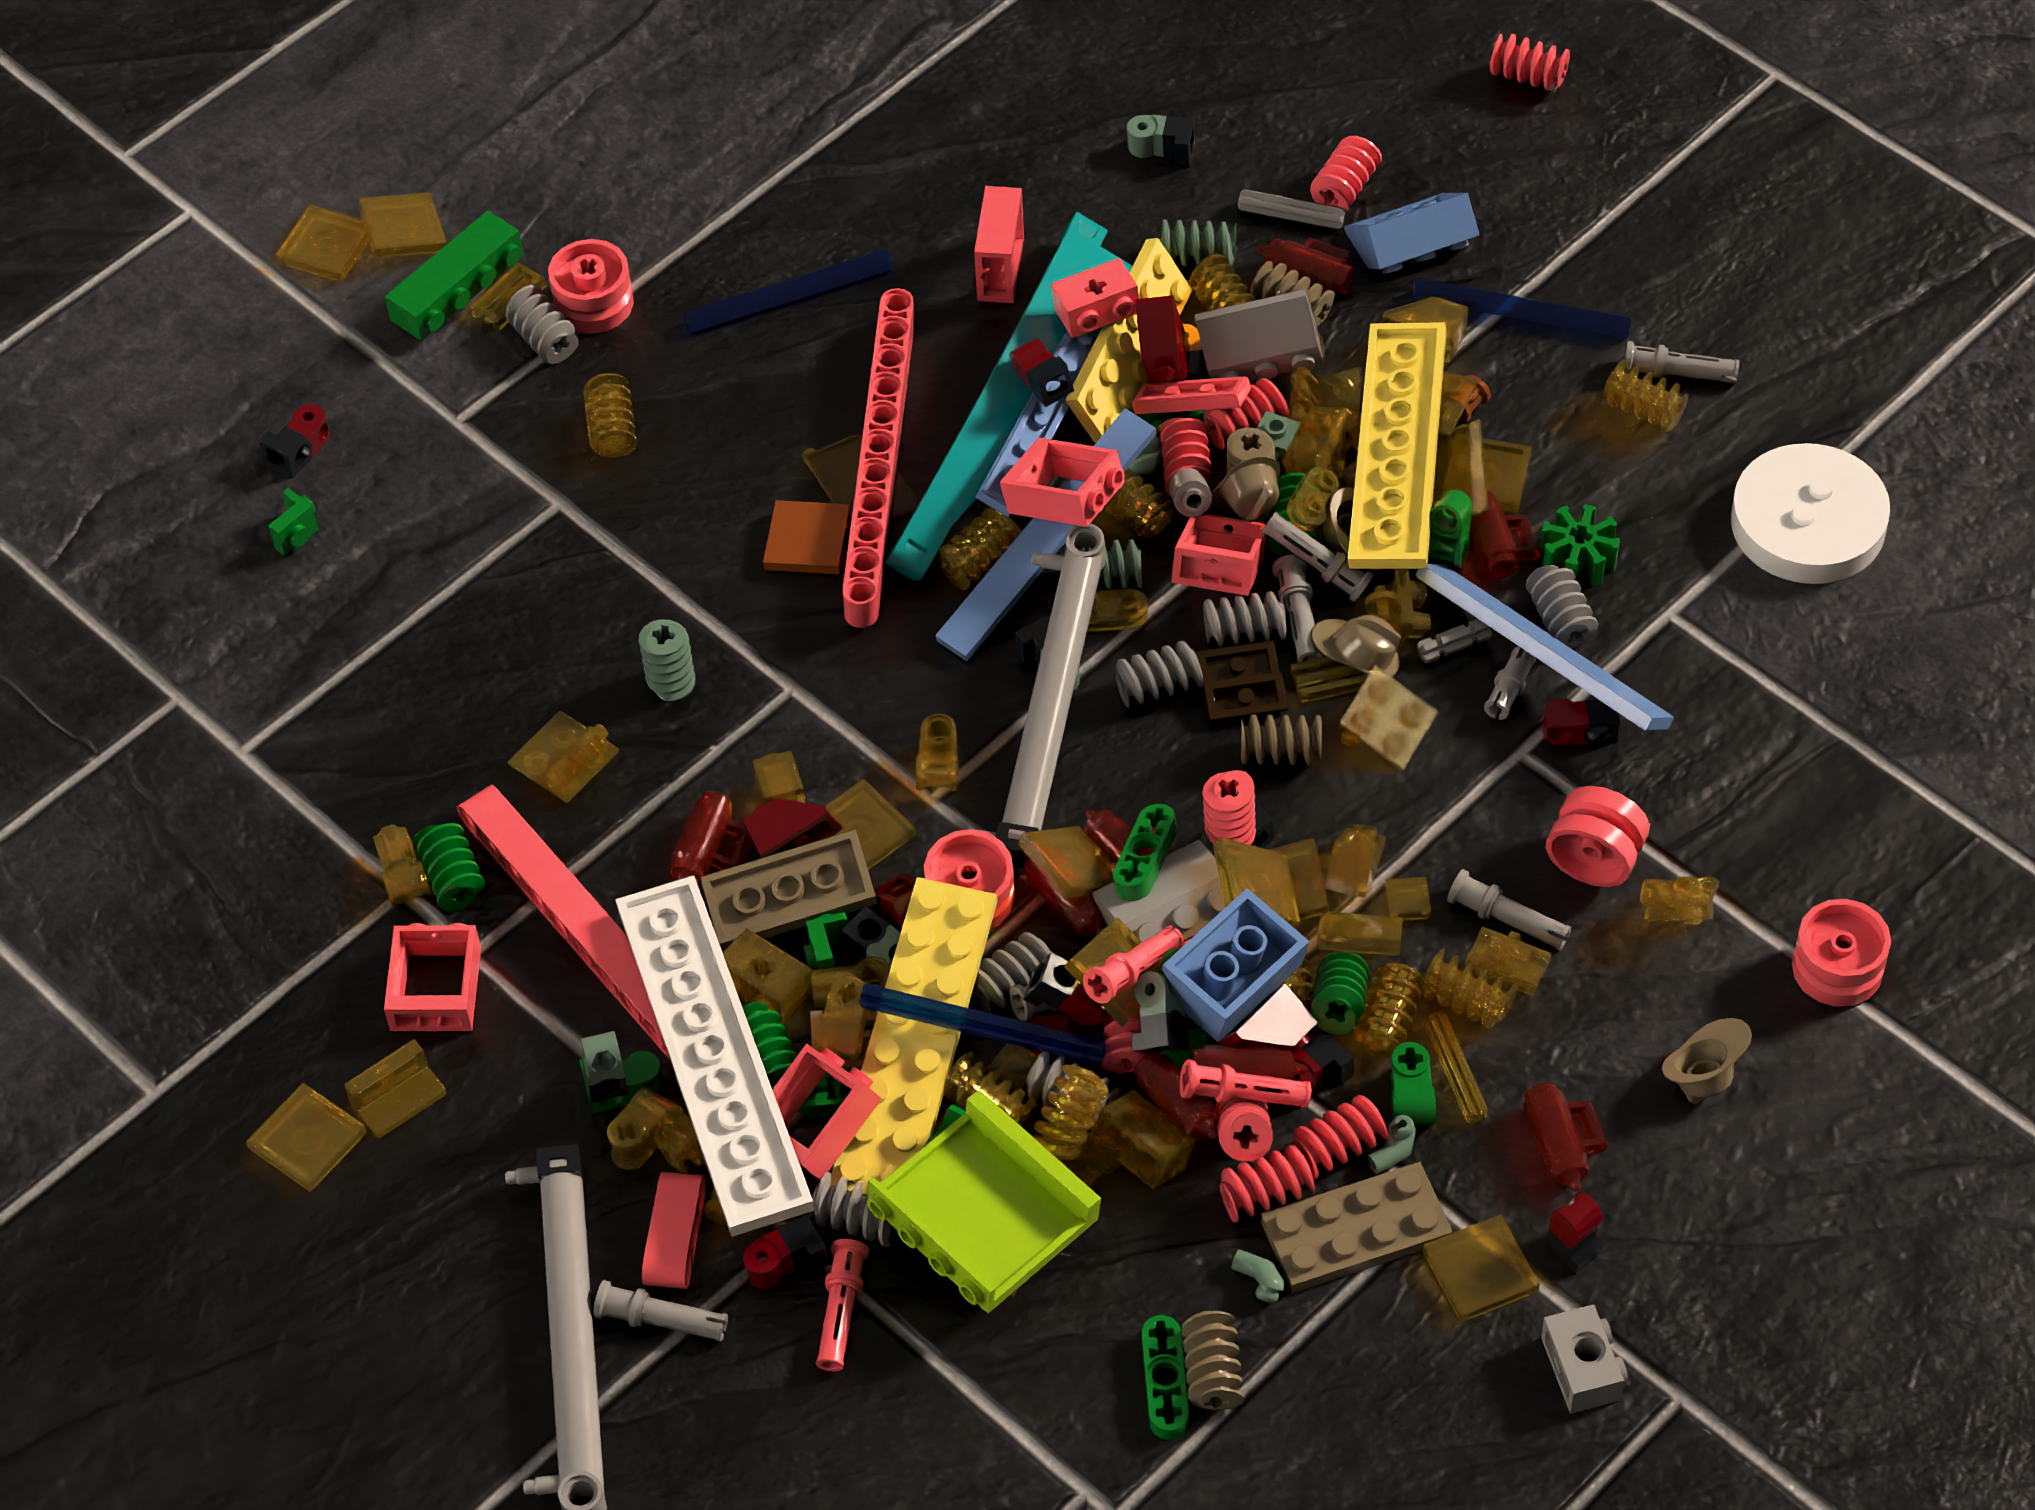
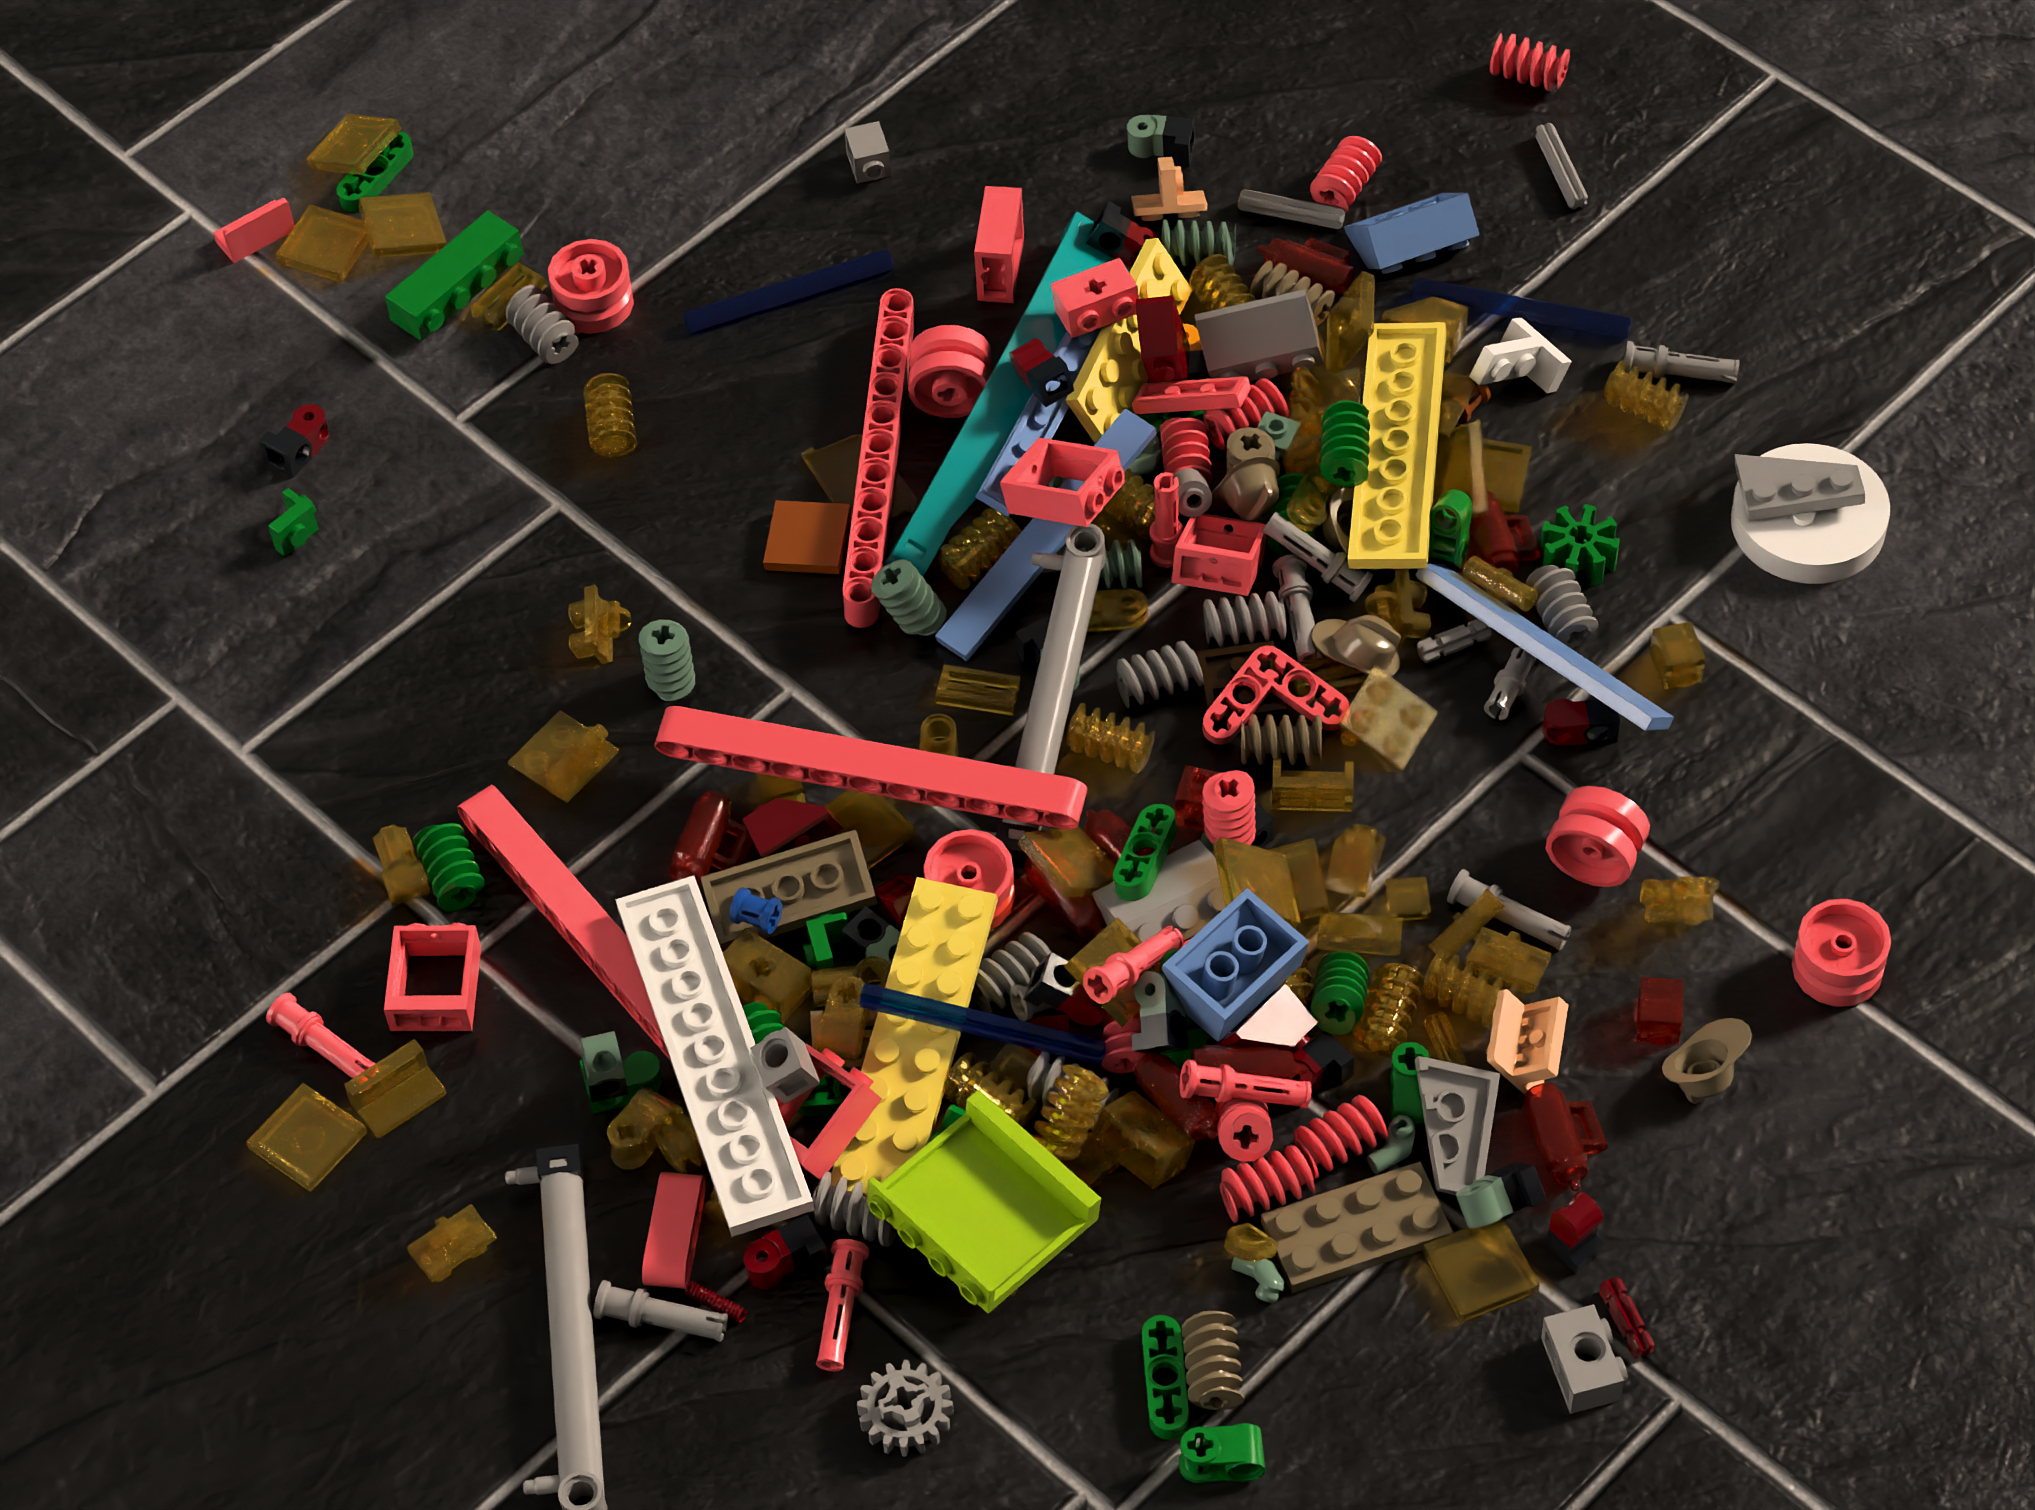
none -> coral panel [213,198,296,263]
none -> coral pin [266,993,379,1087]
none -> clear yellow tile [306,114,402,175]
none -> green beam [336,131,413,213]
none -> clear yellow hips [407,1204,496,1283]
none -> clear yellow hips [569,584,631,664]
none -> coral beam [654,706,1088,830]
none -> dark red piece [685,1280,748,1324]
none -> blue bush [729,887,783,934]
none -> light grey brick [750,1027,820,1104]
none -> light grey brick [844,121,891,184]
none -> light grey gear [857,1360,954,1456]
none -> sand green piece [871,559,947,636]
none -> coral wheel [908,325,991,418]
none -> clear yellow tile [935,665,1021,716]
none -> clear yellow piece [1066,703,1155,773]
none -> black leg [1086,201,1162,268]
none -> light nougat bracket [1131,157,1207,221]
none -> coral pin [1149,472,1184,568]
none -> clear red brick [1175,765,1219,831]
none -> green piece [1178,1423,1266,1483]
none -> coral beam [1202,645,1350,745]
none -> clear yellow tile [1224,1223,1278,1261]
none -> clear yellow hinge [1272,760,1354,812]
none -> green piece [1320,400,1370,487]
none -> clear yellow tile [1326,271,1375,375]
none -> light grey wing [1414,1056,1500,1195]
none -> clear yellow pin [1427,888,1505,964]
none -> leg [1456,1162,1547,1228]
none -> clear yellow pin [1462,556,1538,611]
none -> white bracket [1469,317,1572,393]
none -> light nougat bracket [1487,989,1568,1101]
none -> light grey axle [1535,123,1588,210]
none -> dark red axle [1599,1277,1654,1359]
none -> clear red brick [1637,977,1683,1046]
none -> clear yellow brick [1649,621,1706,689]
none -> light grey wing [1734,454,1865,521]

